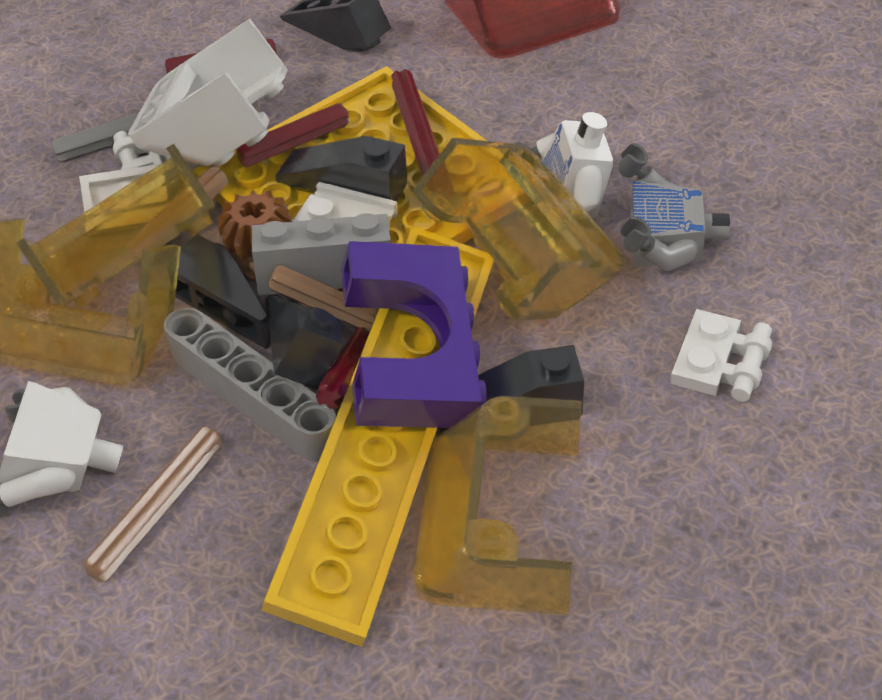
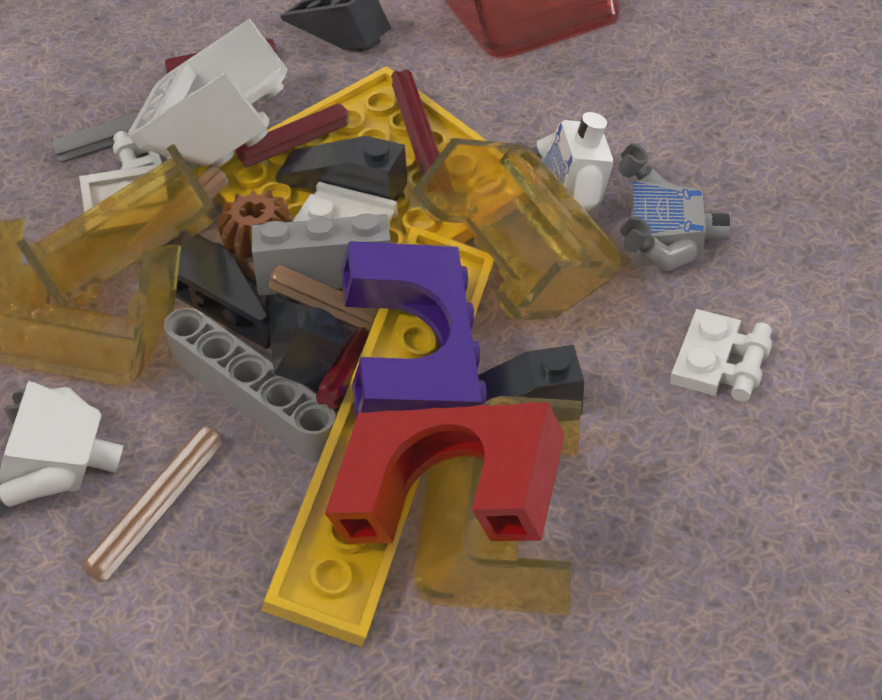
none -> red arch [325,402,565,544]

